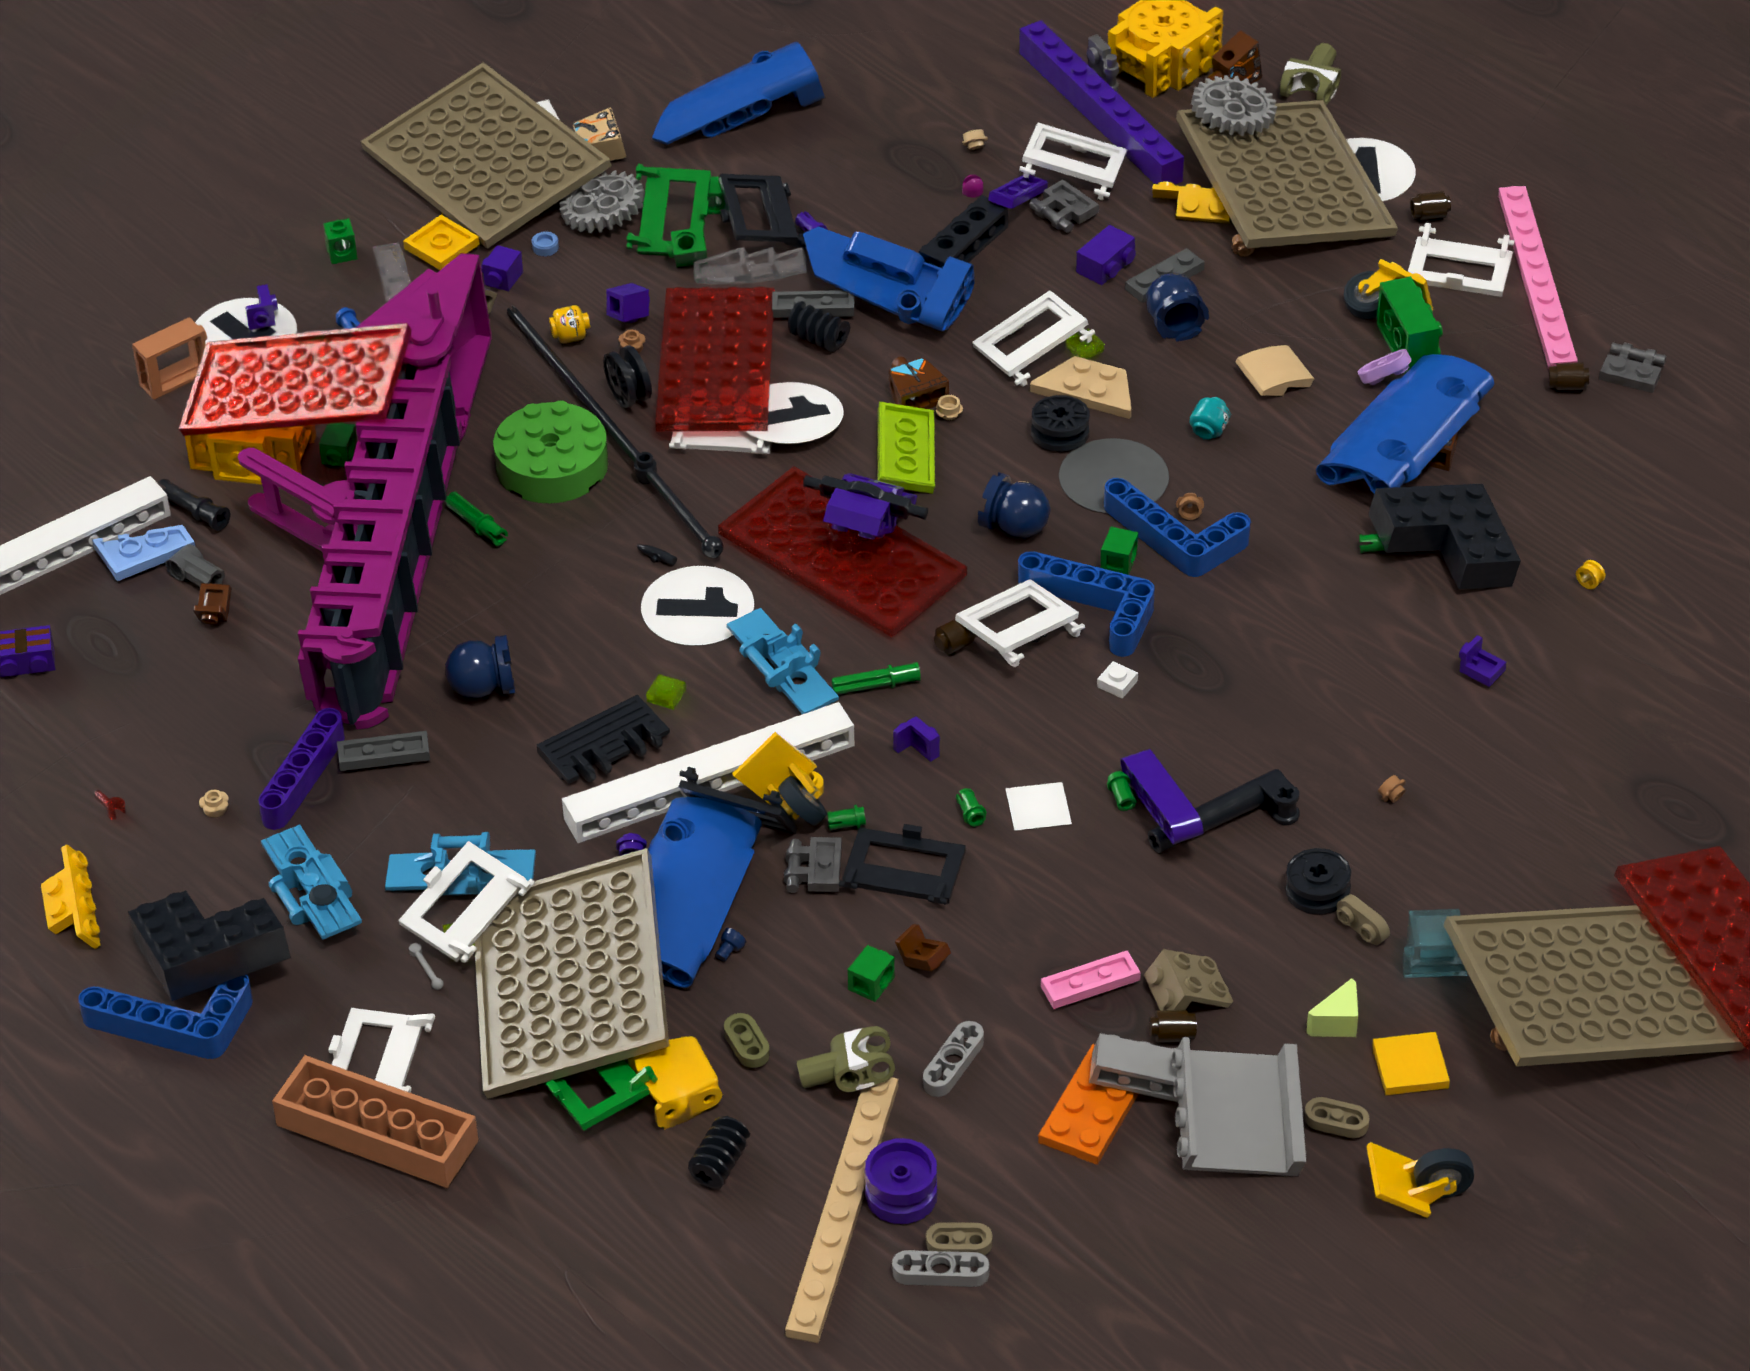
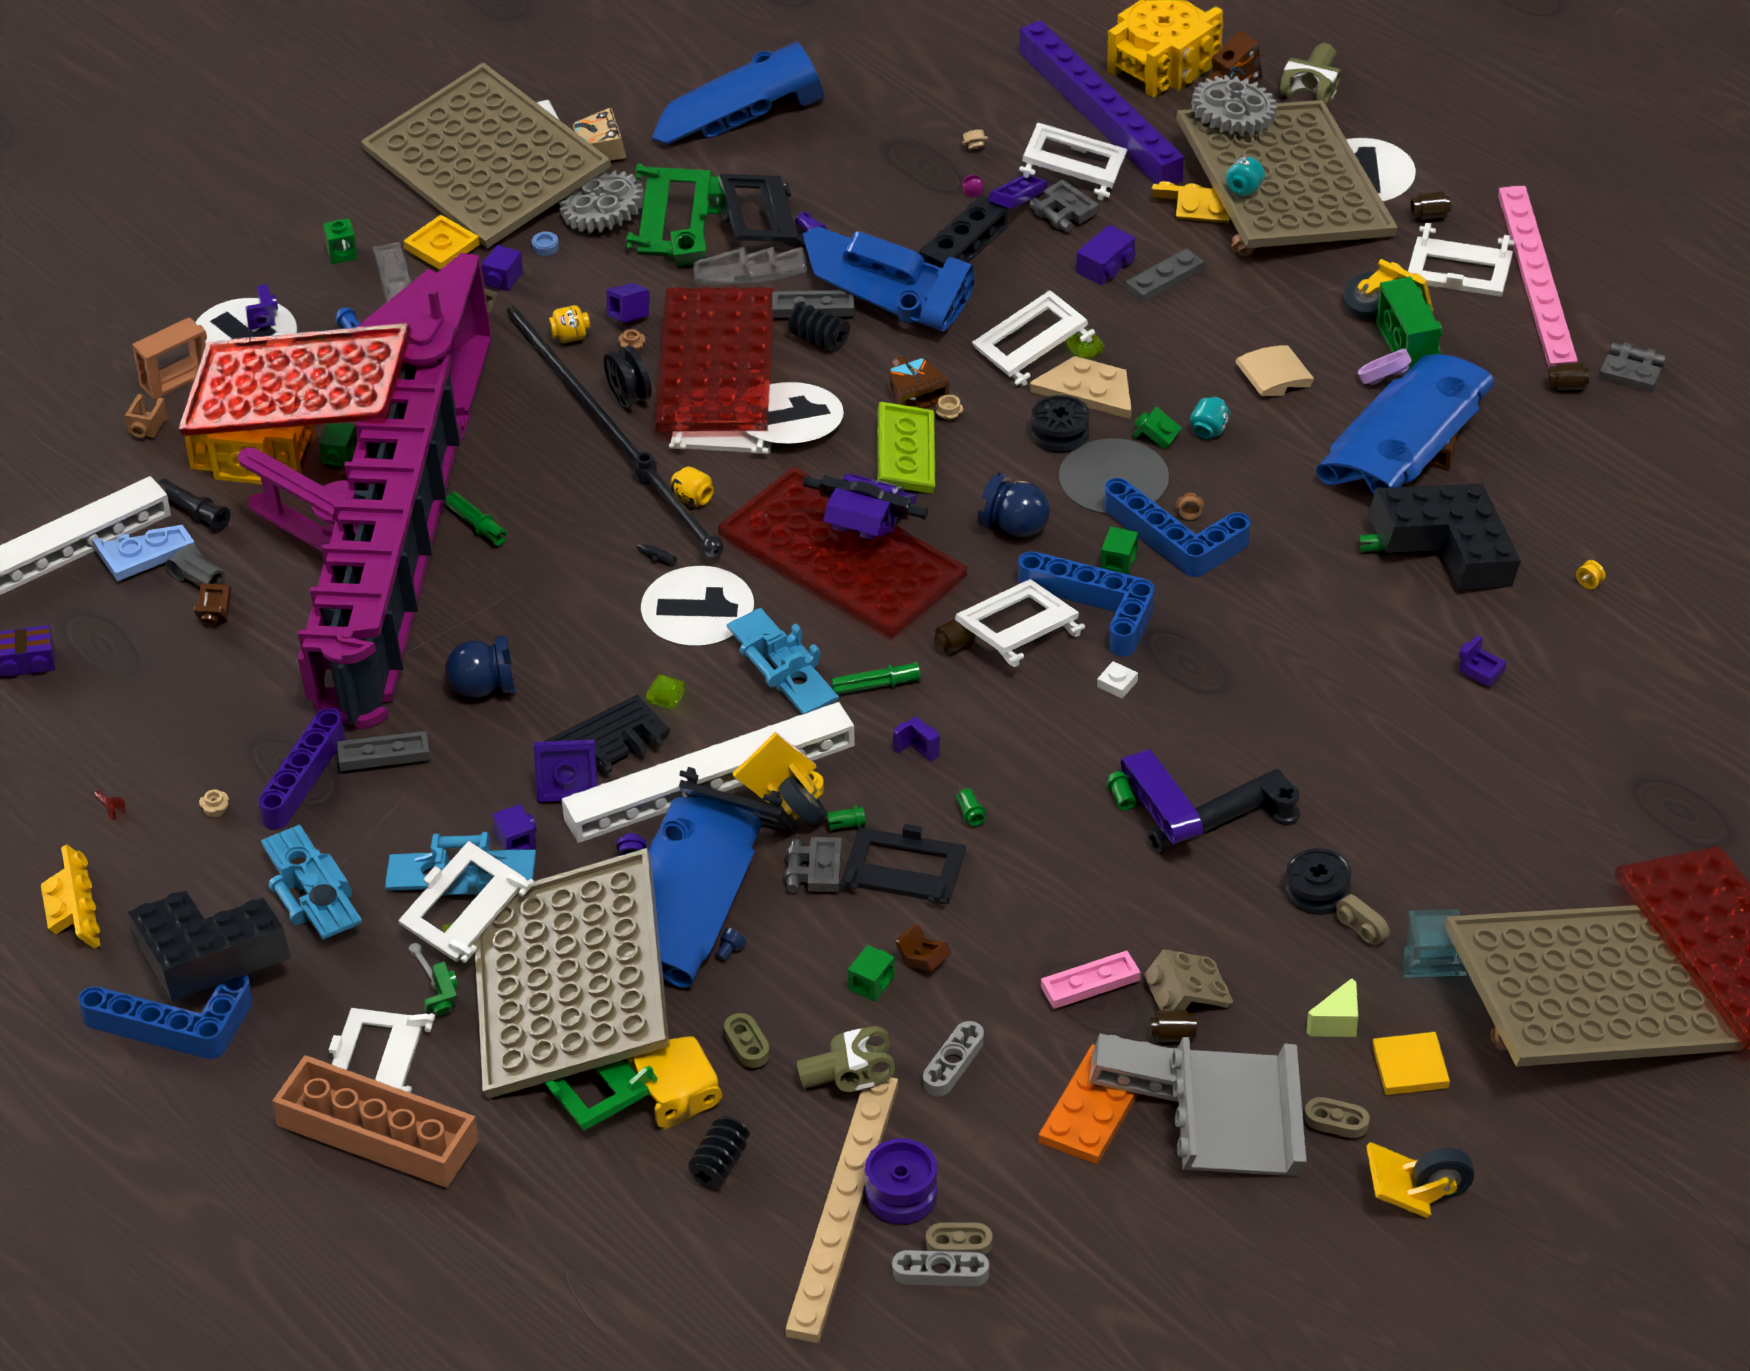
bright green brick [493,401,608,503] -> none
white sticker [1005,782,1072,831] -> none
flat silver plate [1087,34,1119,92] -> none
dark blue tile [1146,273,1209,342] -> none
medium nougat plate [1378,775,1406,803] -> none
none -> medium nougat window [125,394,167,438]
none -> green bracket [424,962,458,1016]
none -> dark purple brick [492,804,537,850]
none -> dark purple plate [534,739,598,802]
none -> yellow head [671,466,714,508]
none -> green bracket [1131,406,1182,450]
none -> teal head [1226,156,1265,196]

